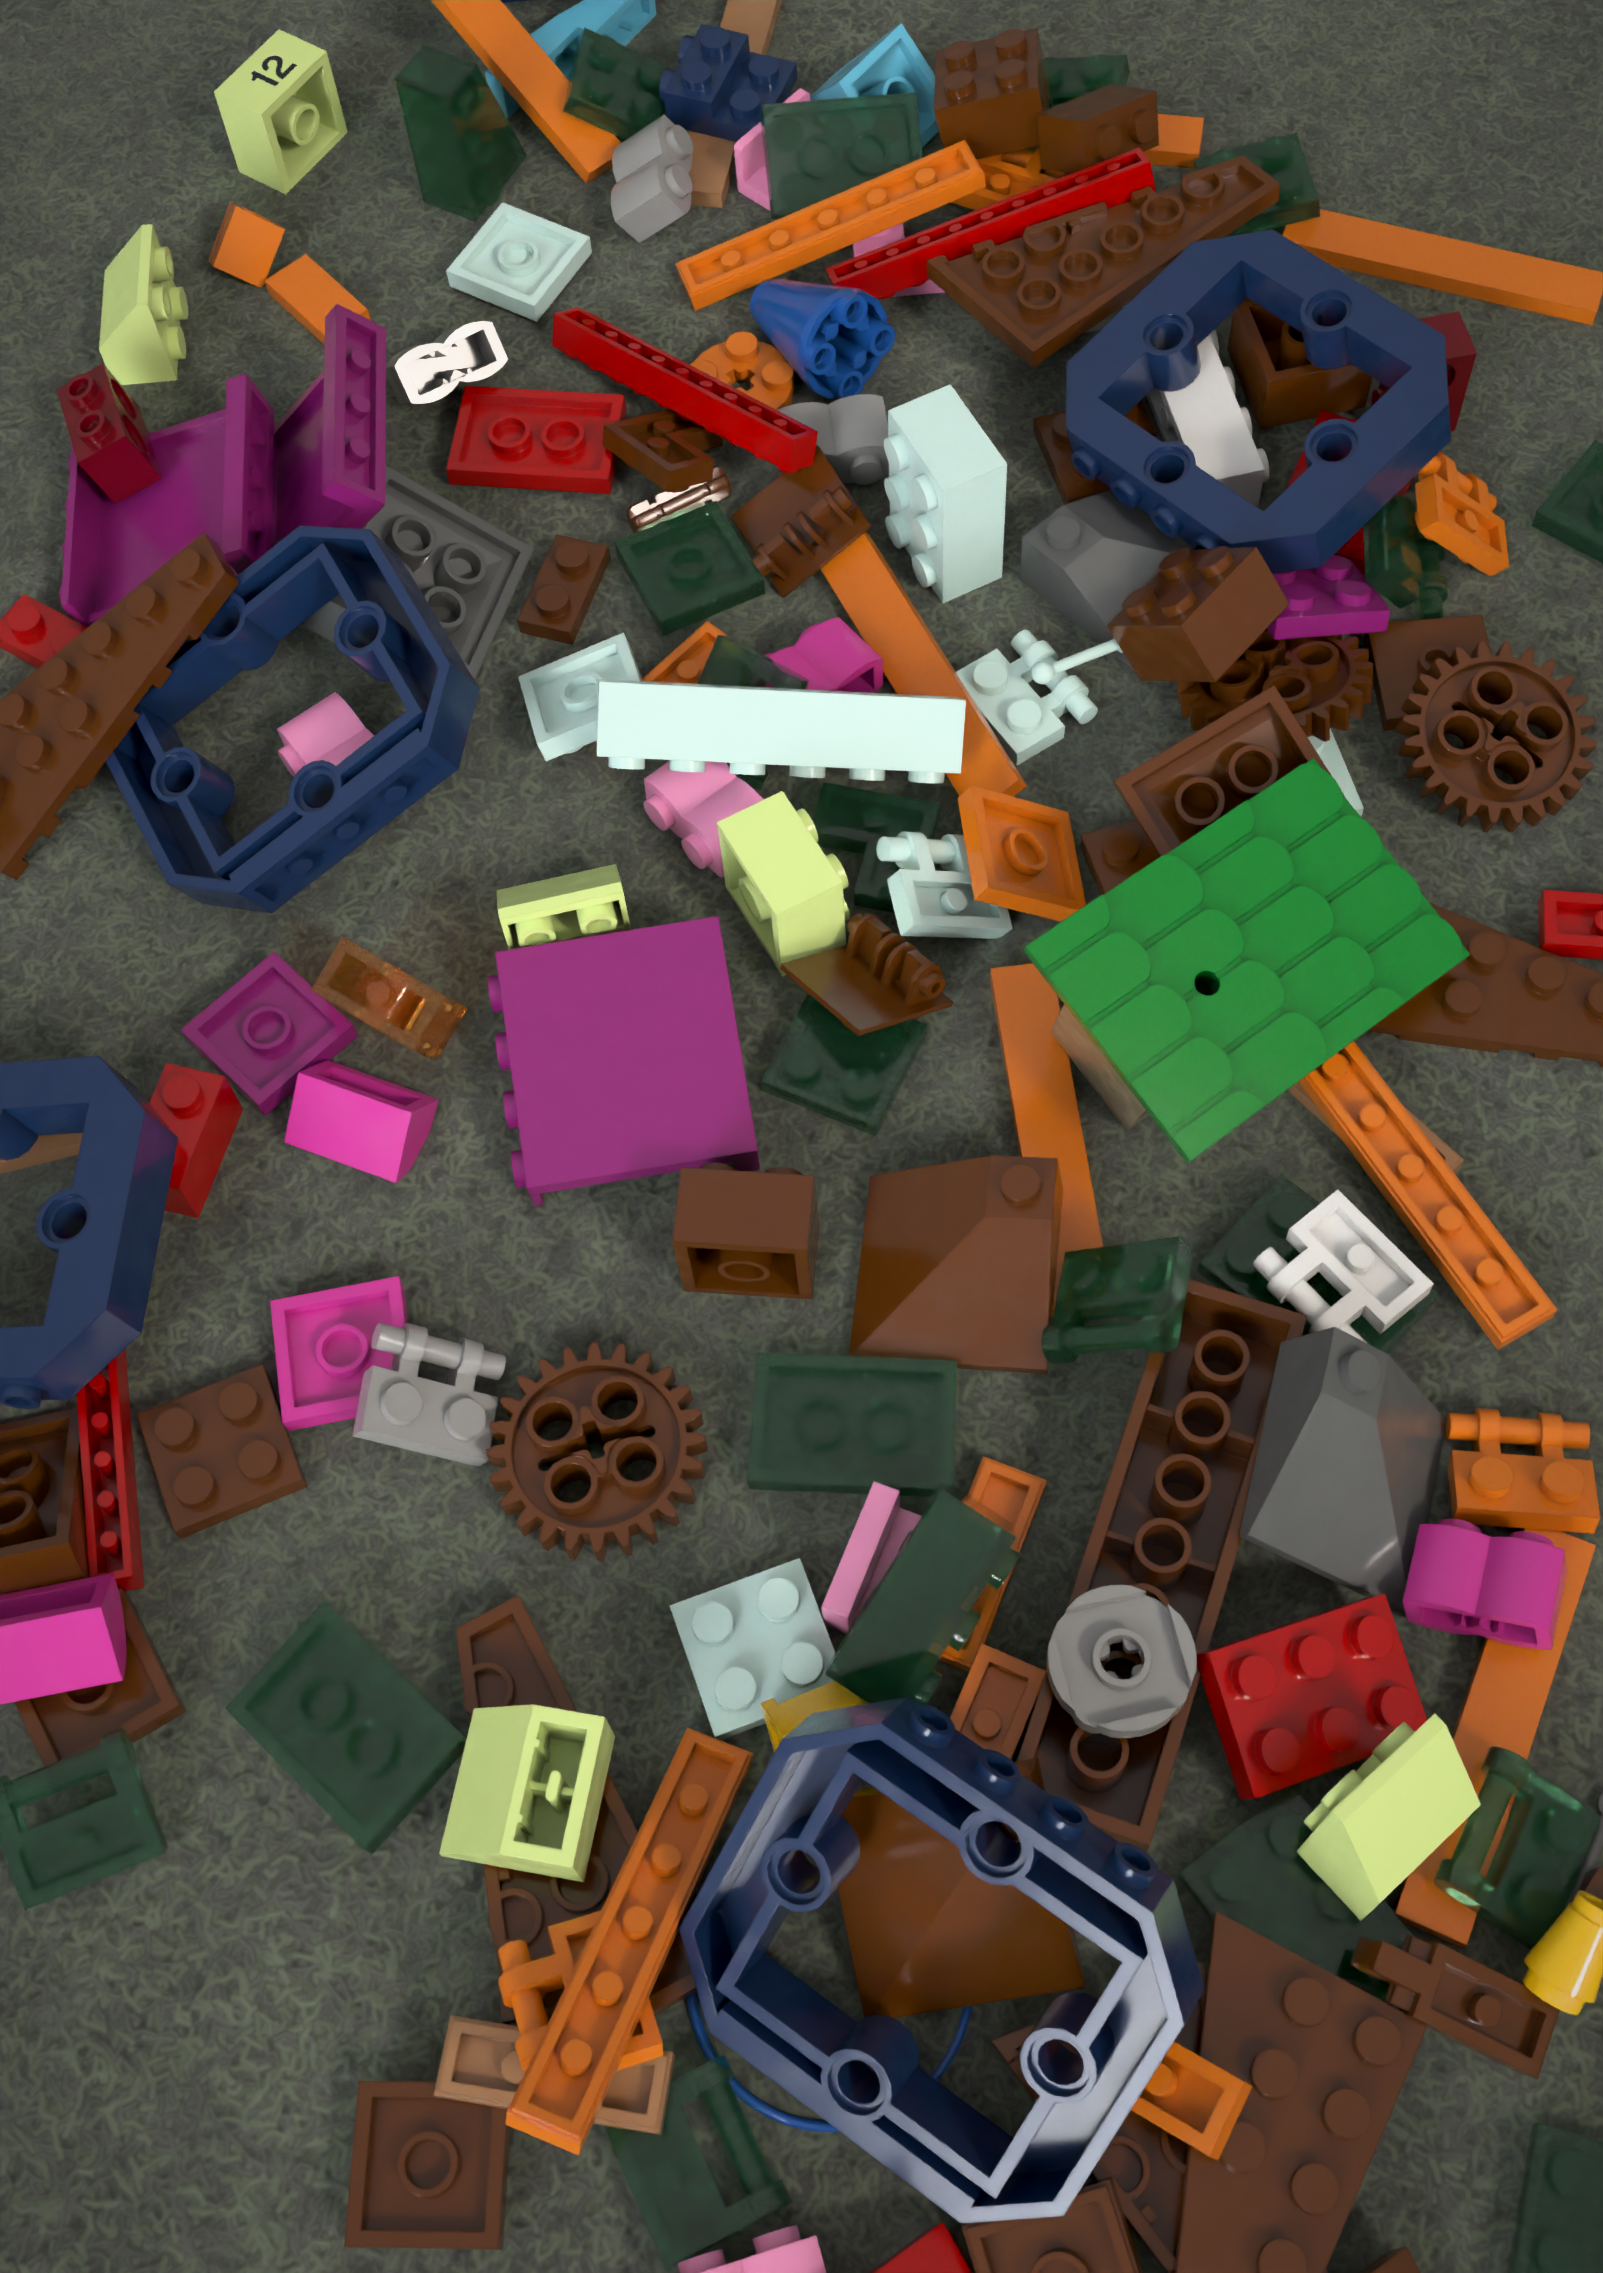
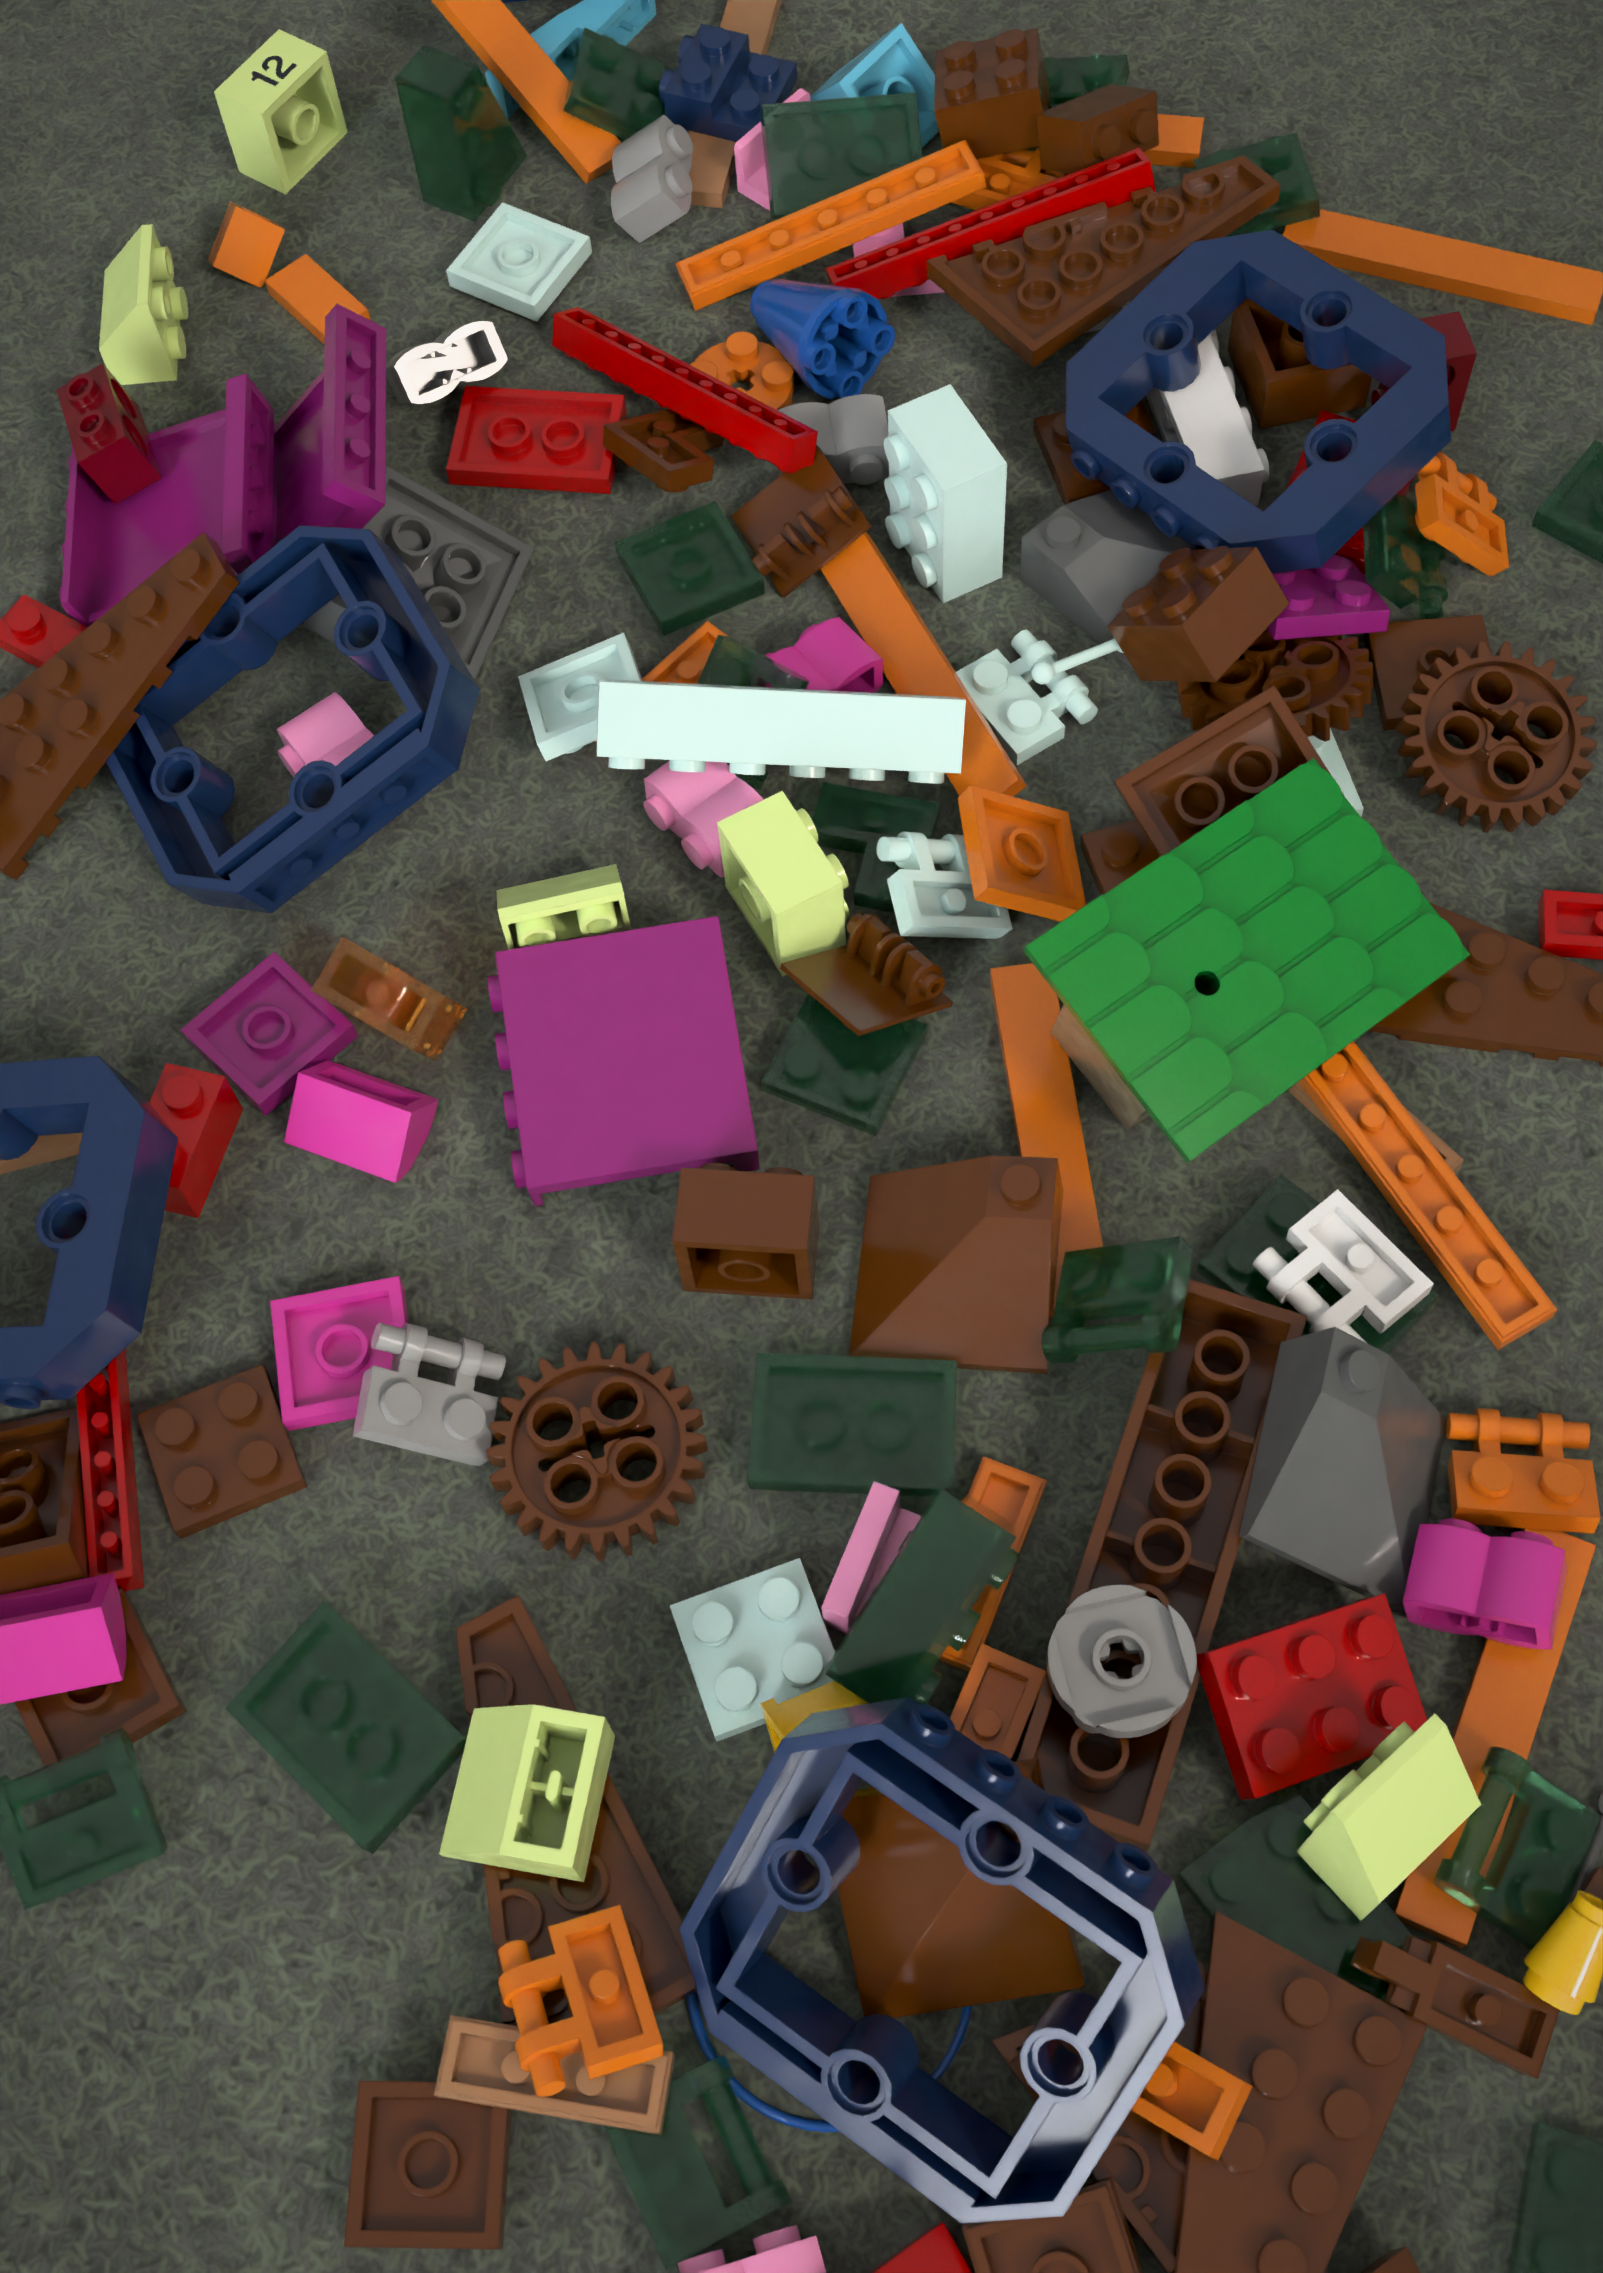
orange tile [505,1727,753,2156] -> none
reddish brown plate [517,534,611,645] -> none
axle [626,466,731,537] -> none

